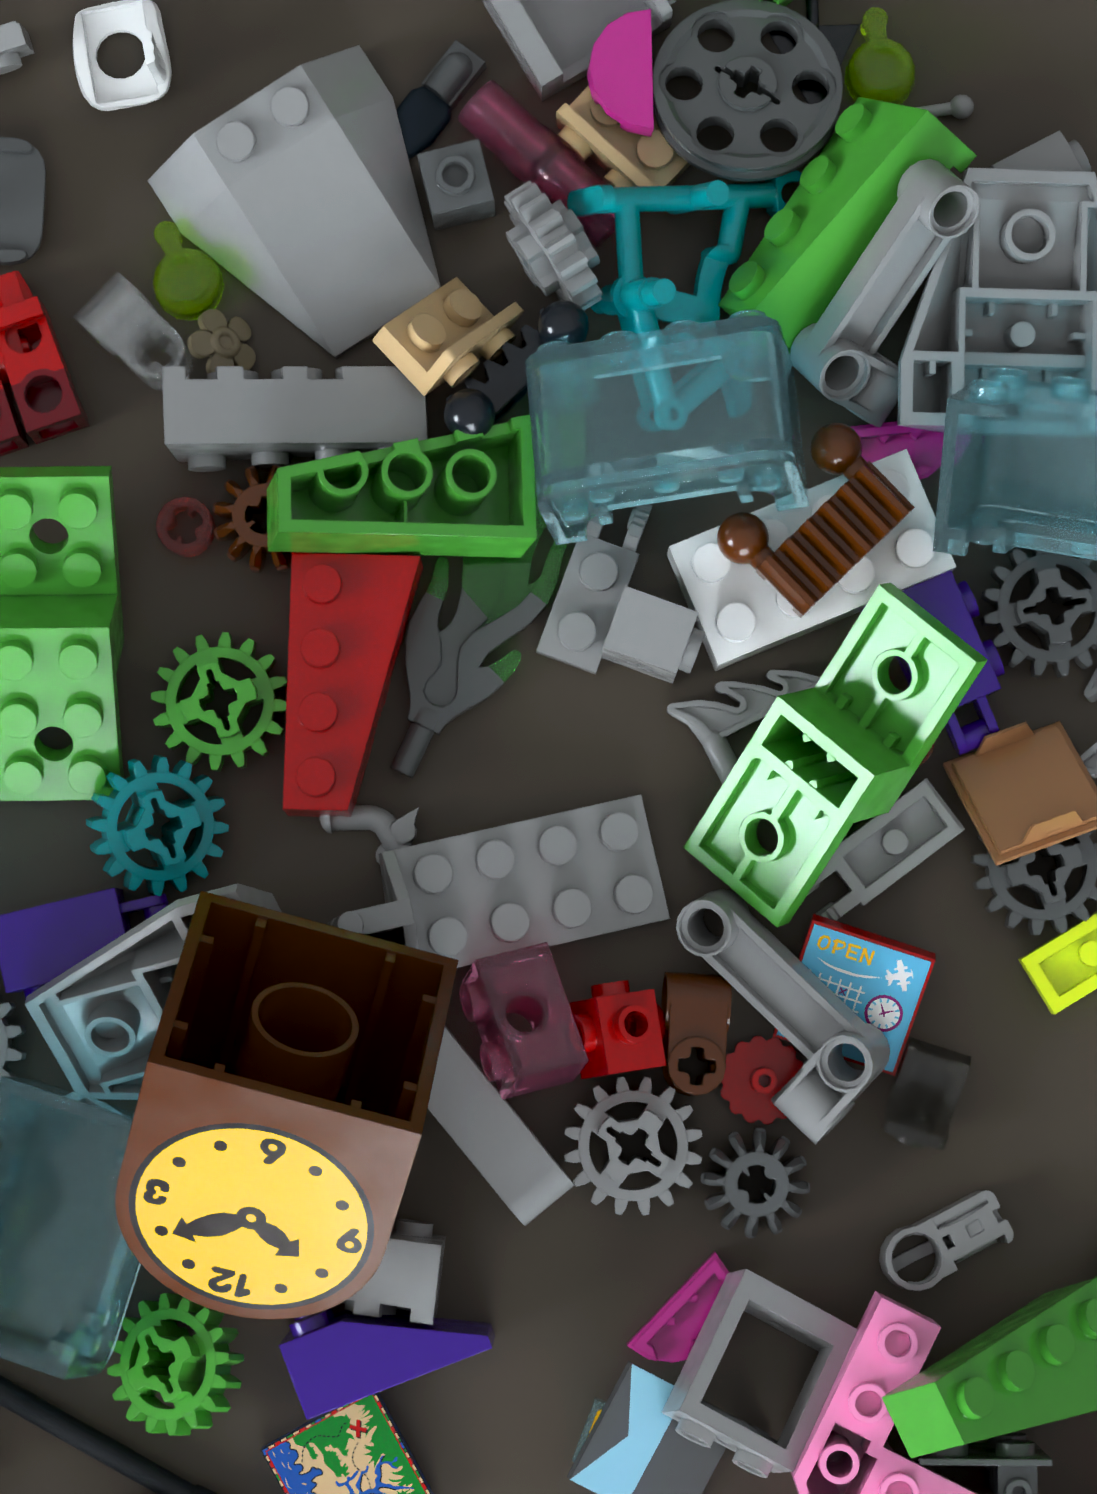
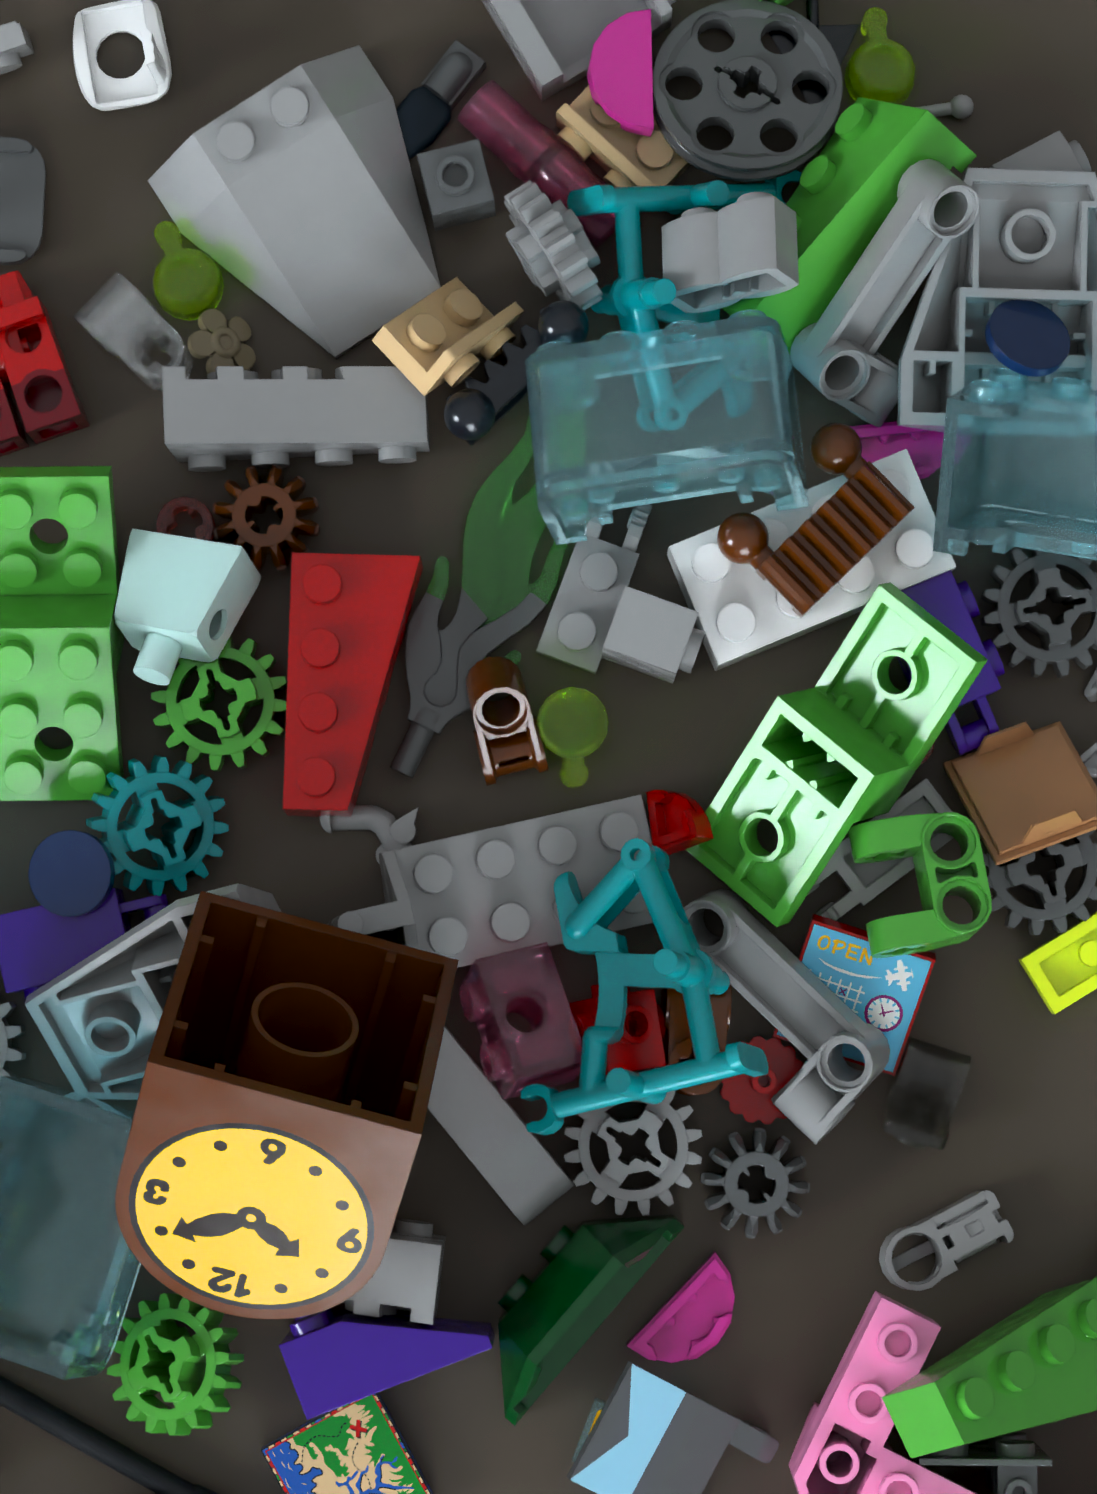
bright green wedge [267,413,537,558] -> none
light grey window [662,1269,858,1478] -> none
light grey piece [667,669,820,784] -> none
none -> dark blue piece [28,830,115,917]
none -> light aqua torso [114,528,261,685]
none -> reddish brown piece [466,656,549,786]
none -> dark green wedge [498,1214,684,1426]
none -> teal piece [520,838,769,1135]
none -> clear neon green piece [536,687,609,788]
none -> red tile [646,790,713,855]
none -> light grey brick [661,192,799,313]
none -> bright green piece [848,812,992,958]
none -> dark blue piece [985,300,1070,377]

